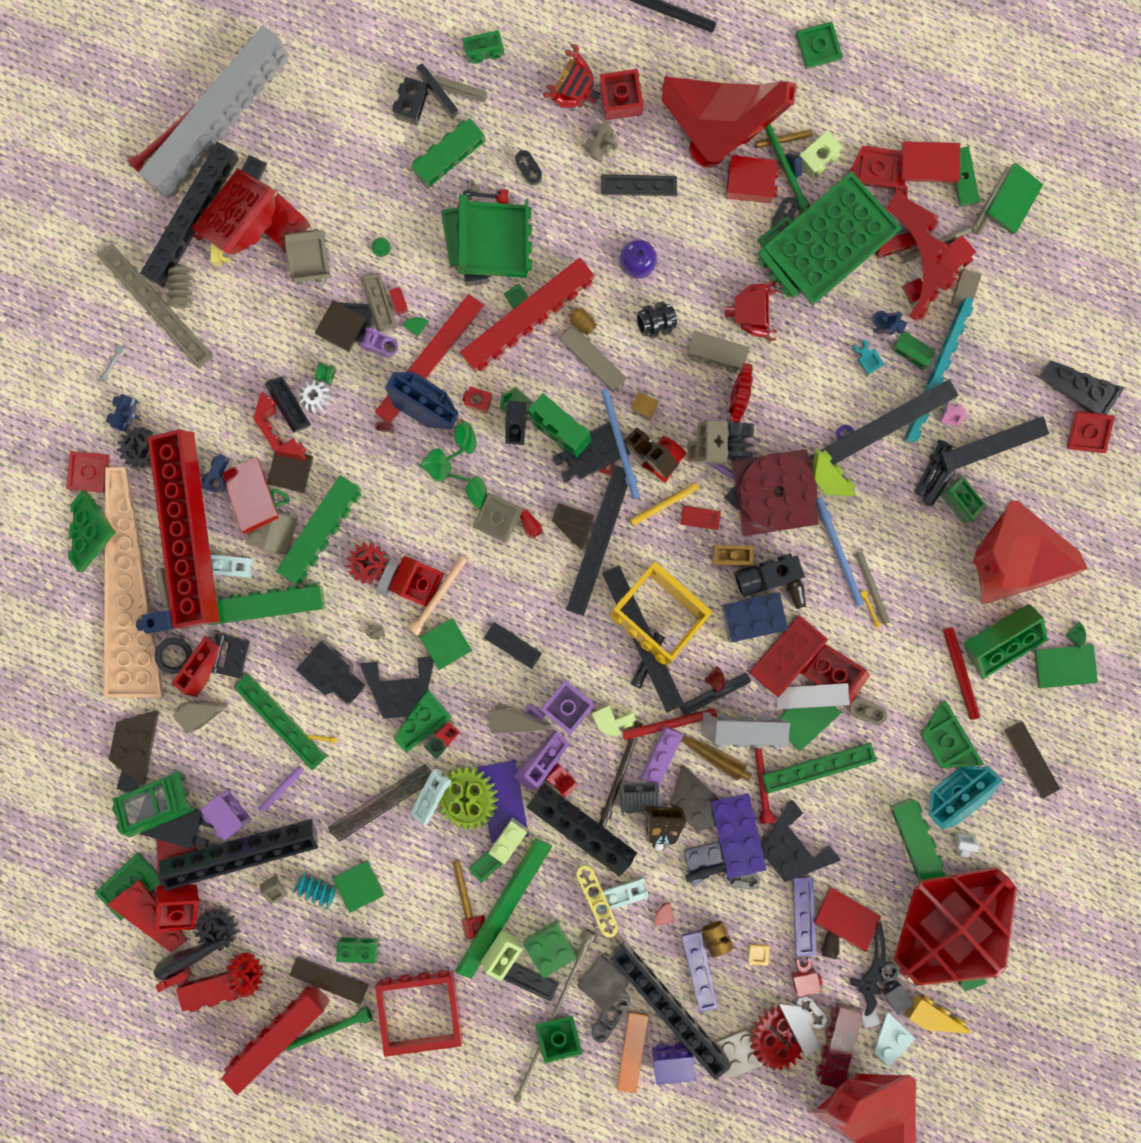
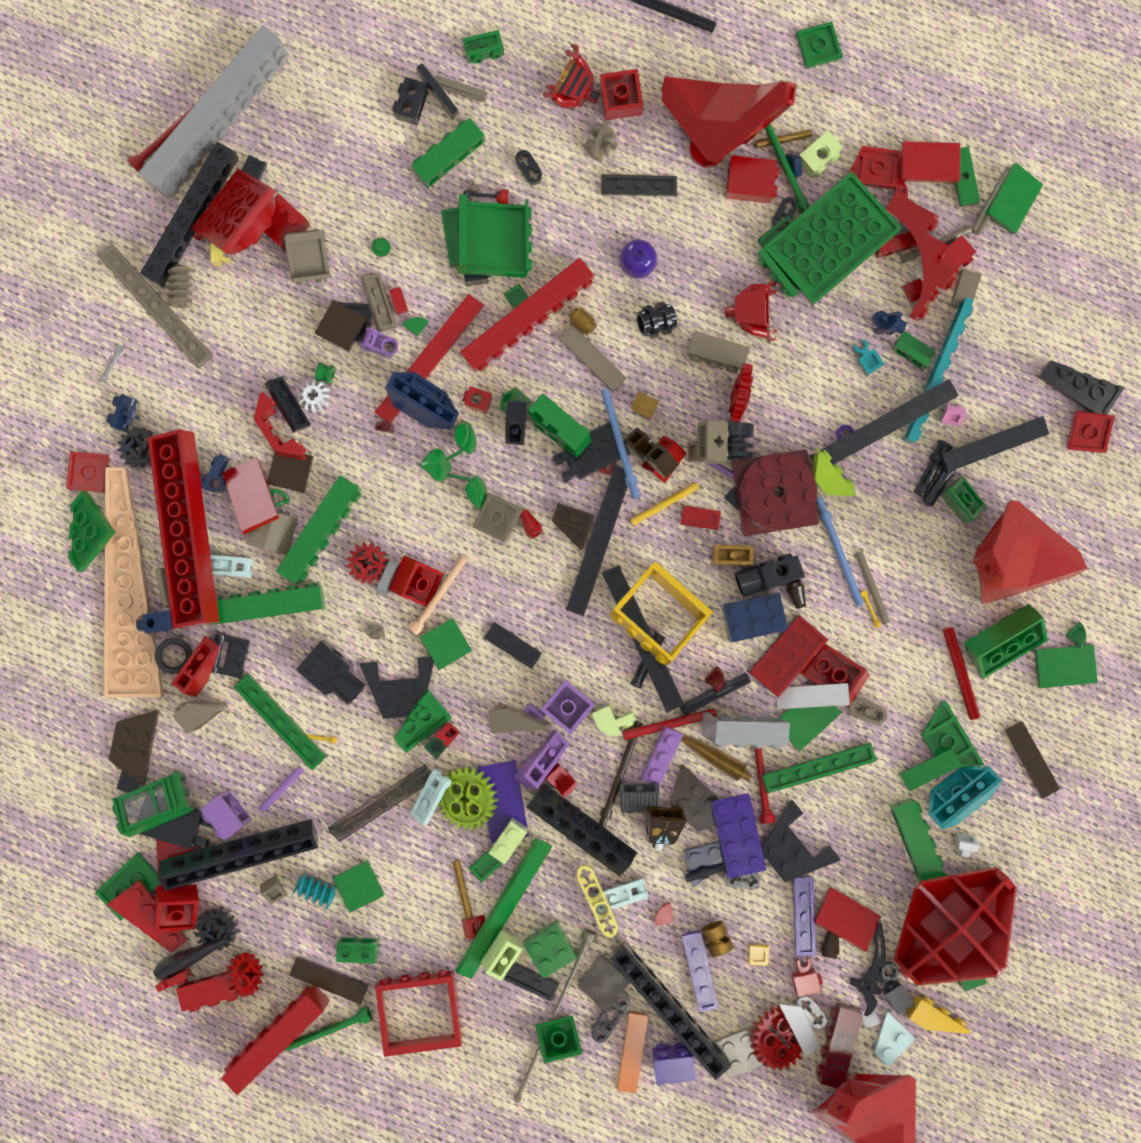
none -> green tile [900,747,962,791]

